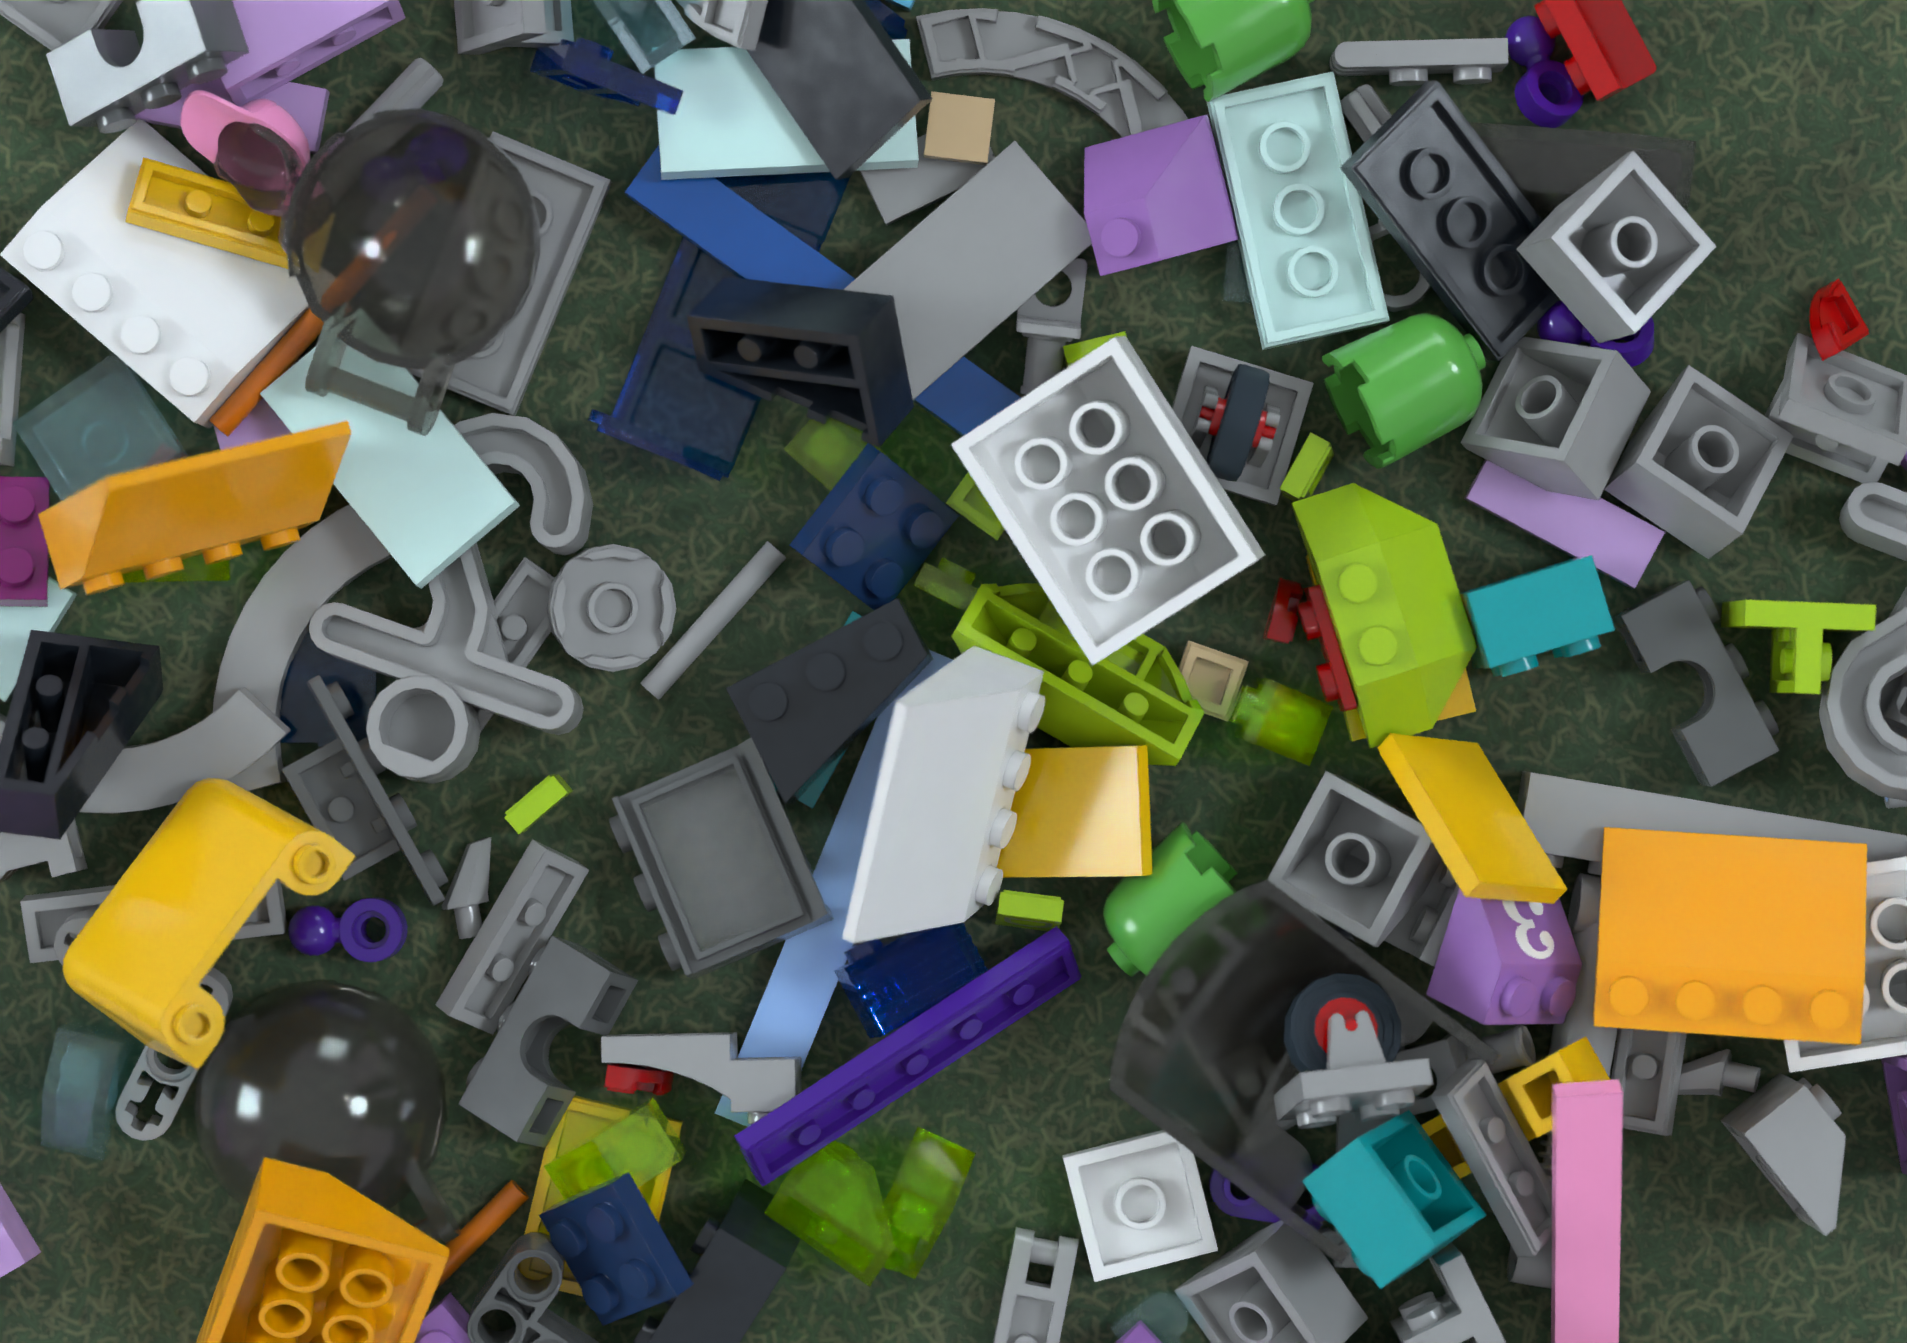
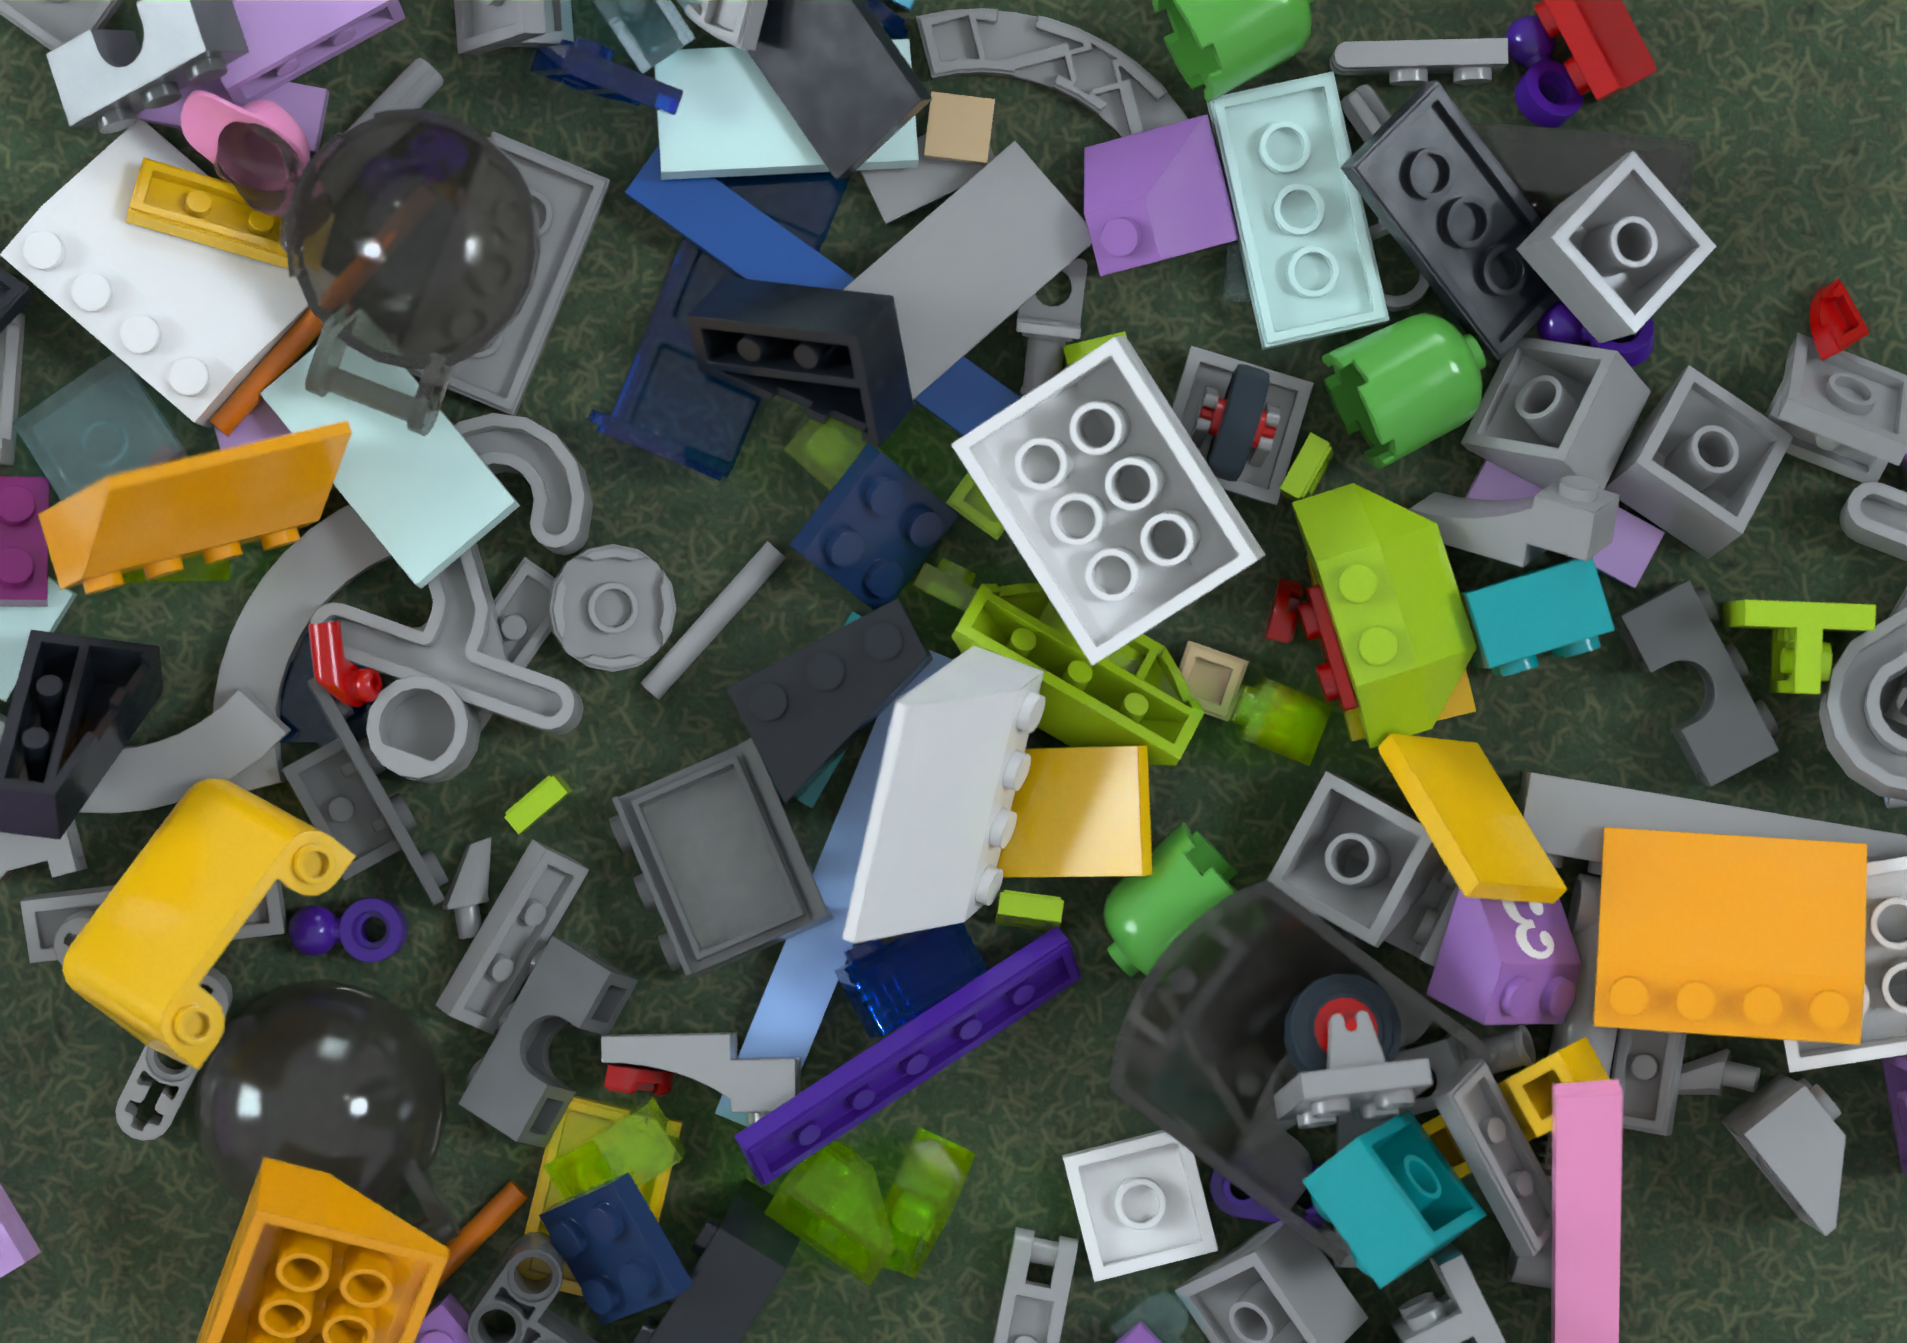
clear light blue slope [41,1021,135,1161] -> none
none -> red arm [308,621,382,707]
none -> light grey slope [1409,475,1620,567]

